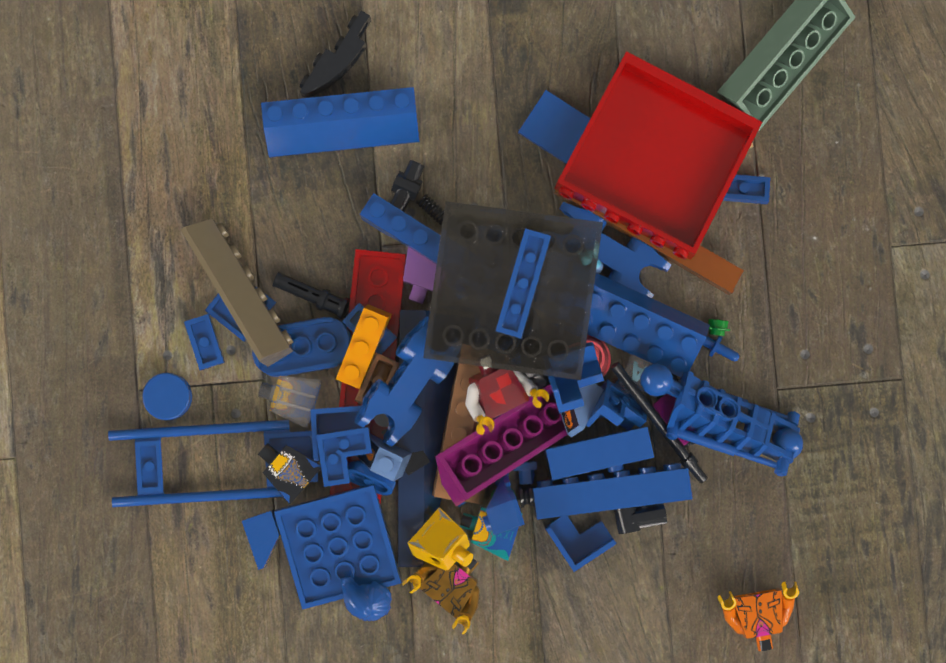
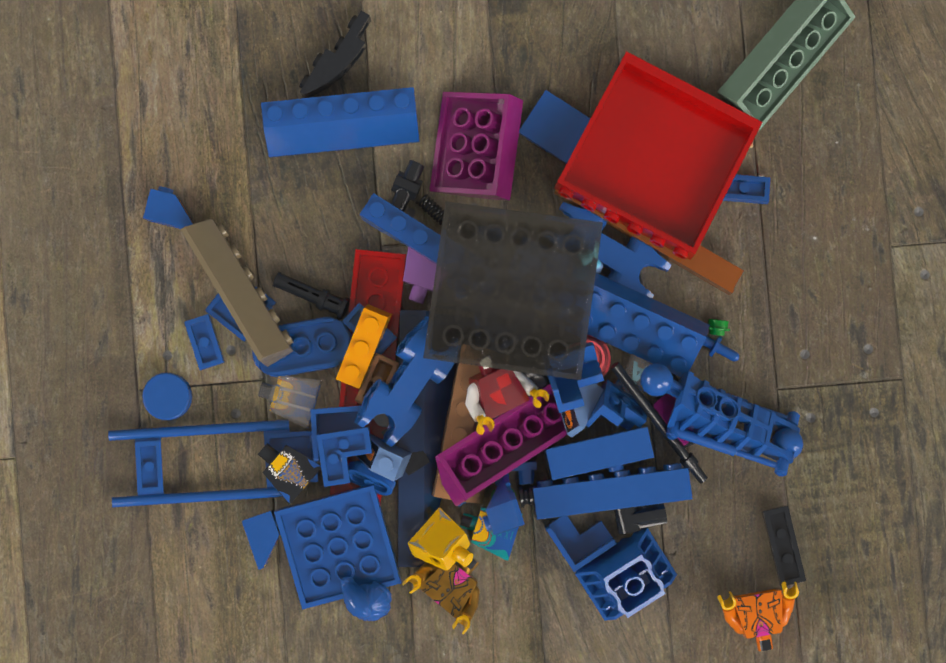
blue plate [496,228,551,339] -> none
none -> blue slope [143,186,195,229]
none -> magenta slope [430,92,523,201]
none -> blue slope [575,528,677,621]
none -> black plate [762,505,806,587]

